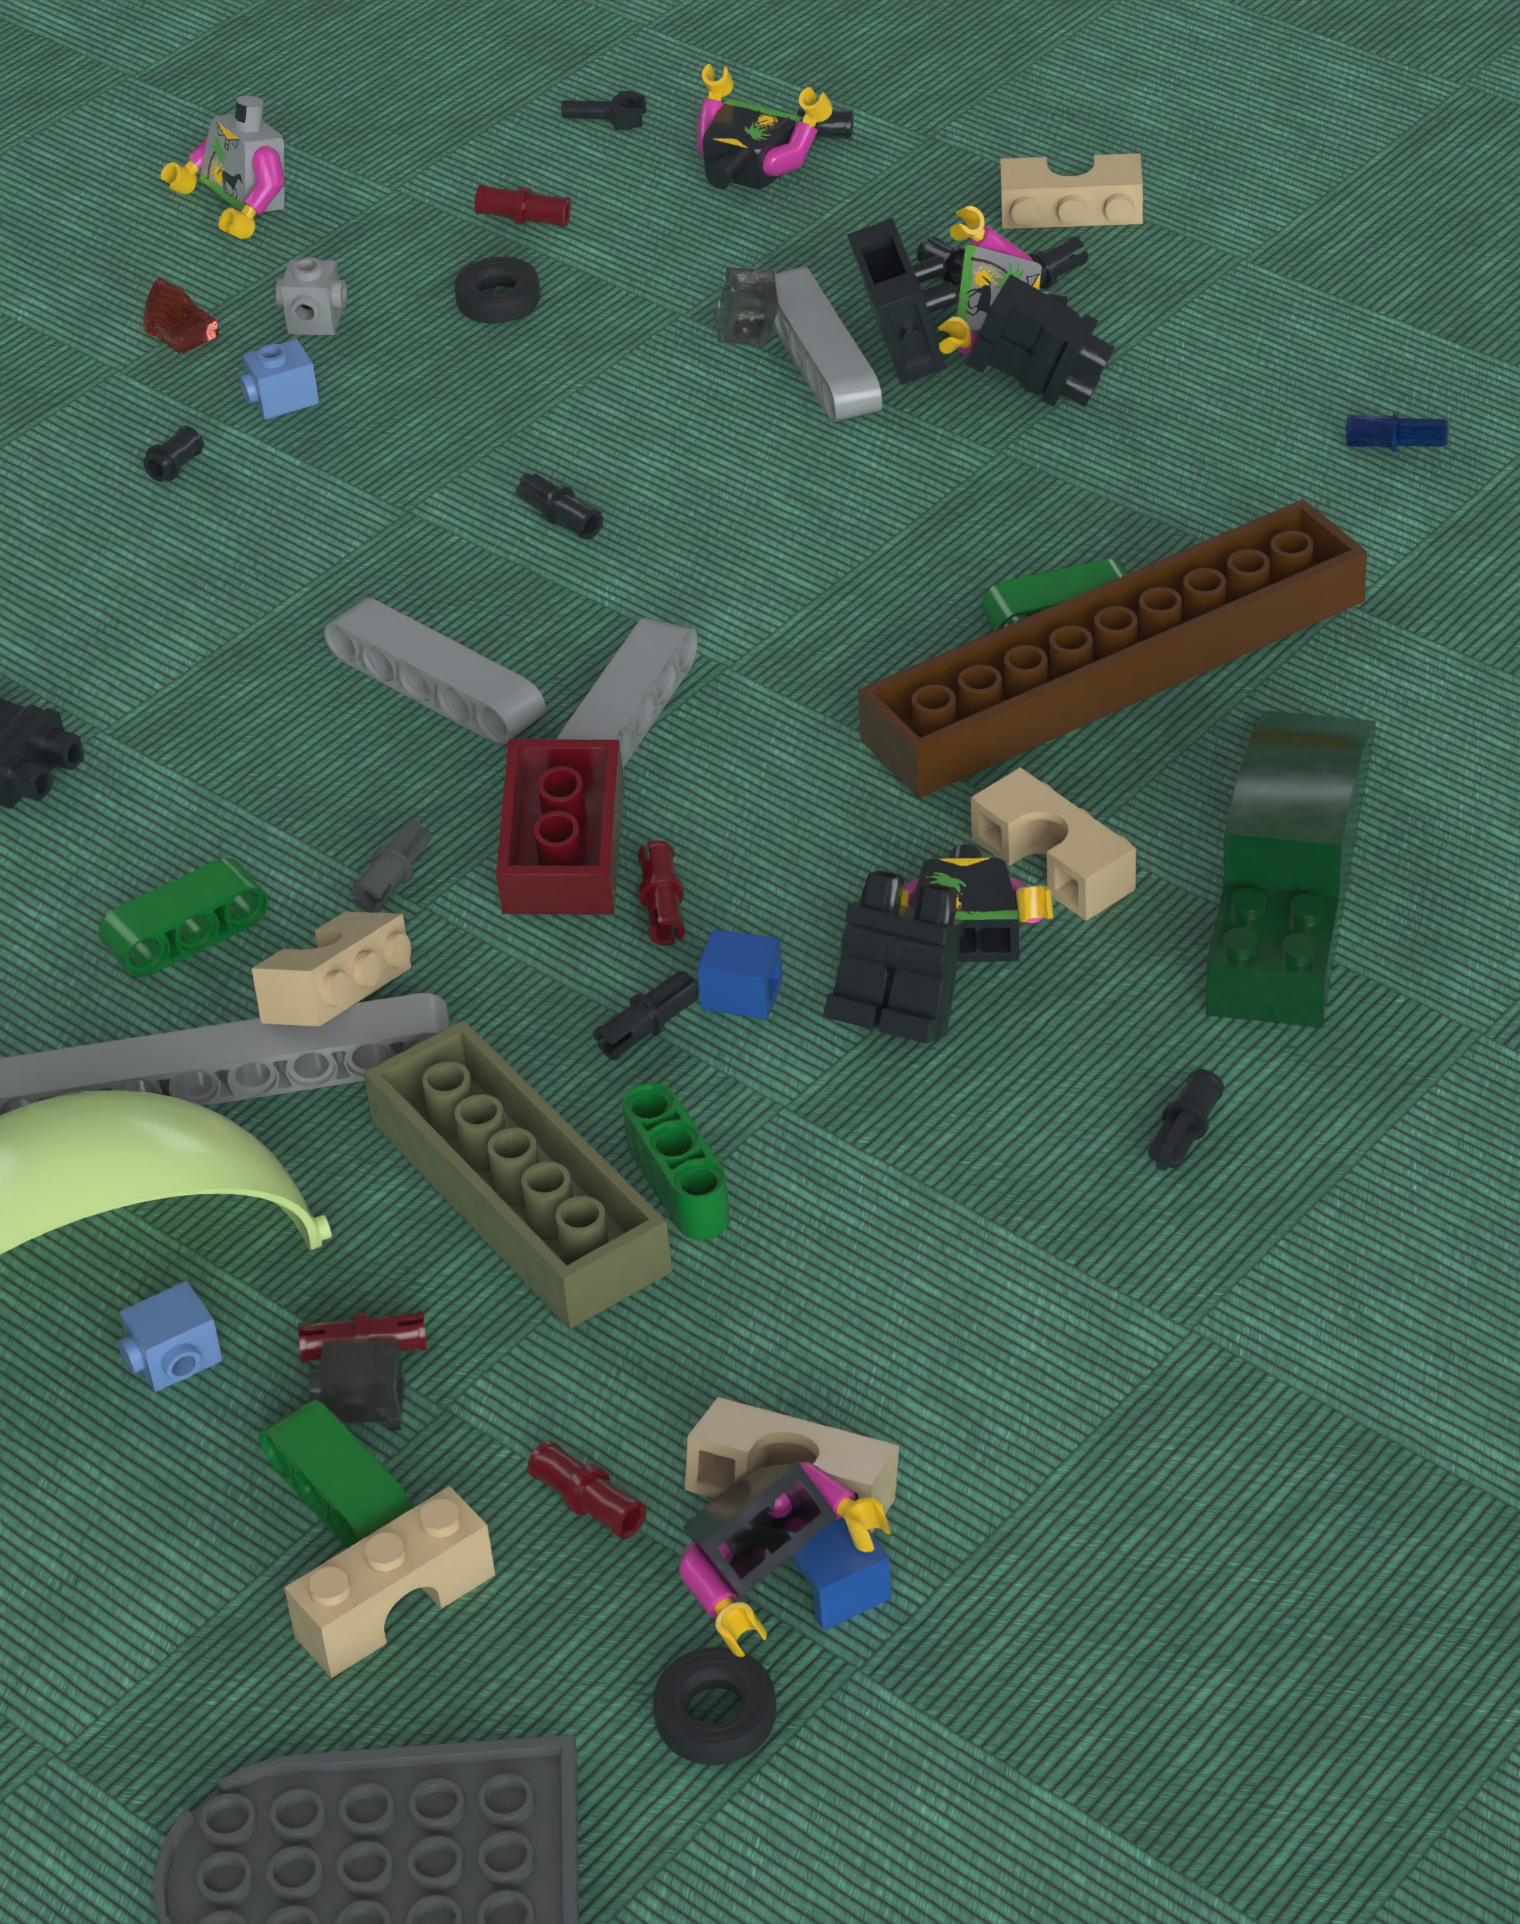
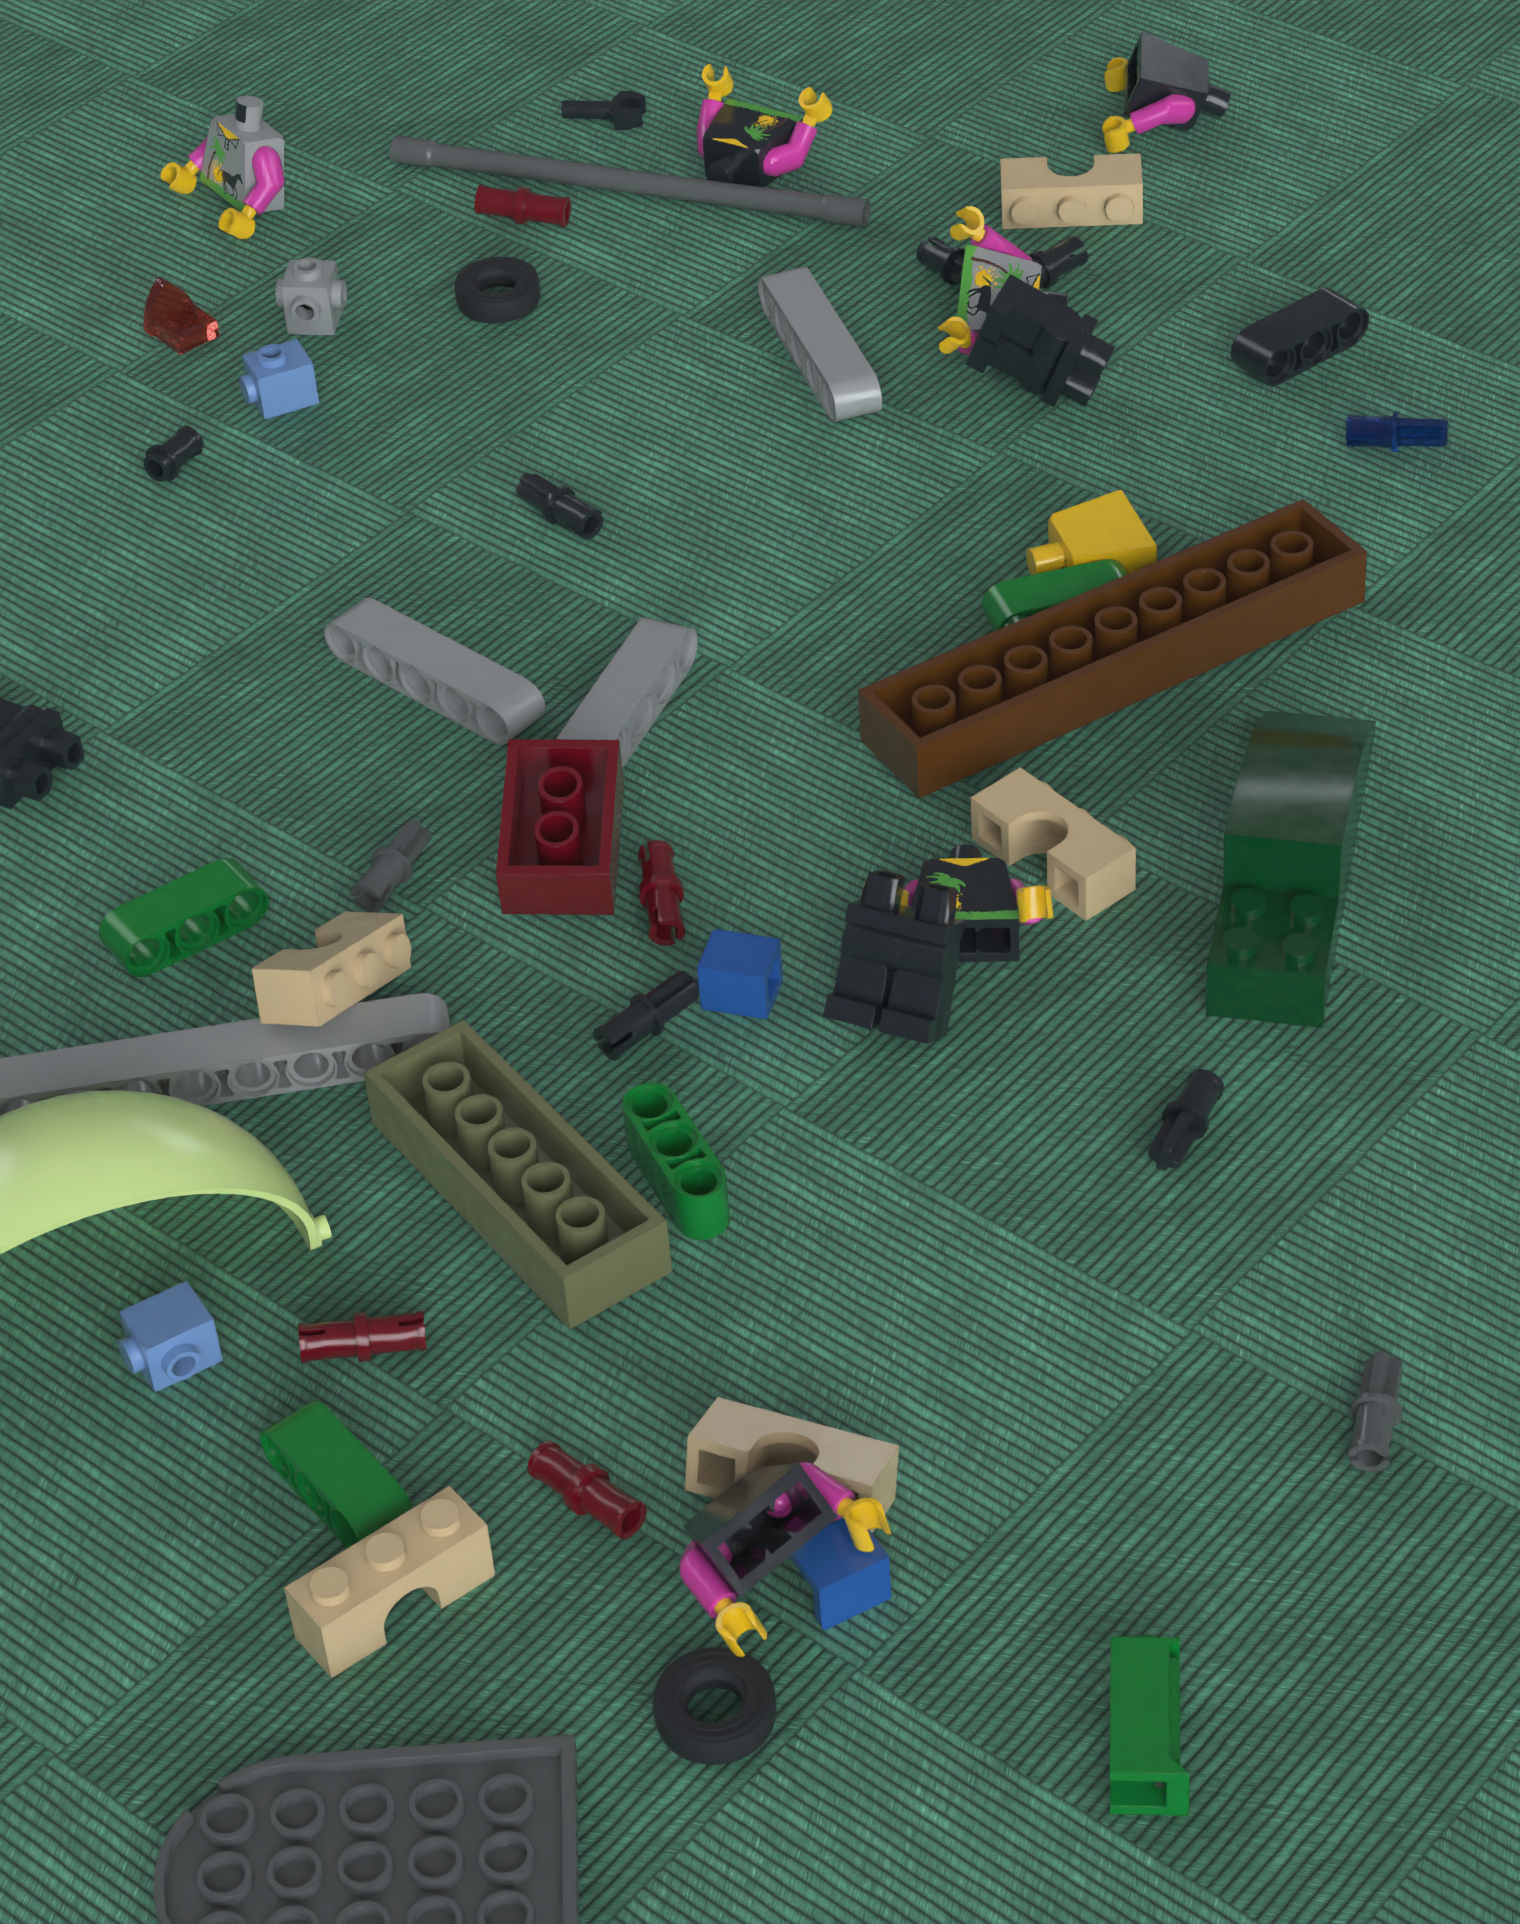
clear smoke brick [308,1340,406,1431] -> none
clear smoke brick [715,267,779,346] -> none
black pin [797,108,854,140] -> none
black piece [847,218,959,385] -> none
none -> dark grey piece [390,135,871,227]
none -> yellow torso [1026,490,1157,575]
none -> black torso [1102,32,1231,153]
none -> green window [1110,1634,1190,1816]
none -> black beam [1230,287,1369,386]
none -> dark grey axle [1348,1351,1403,1472]

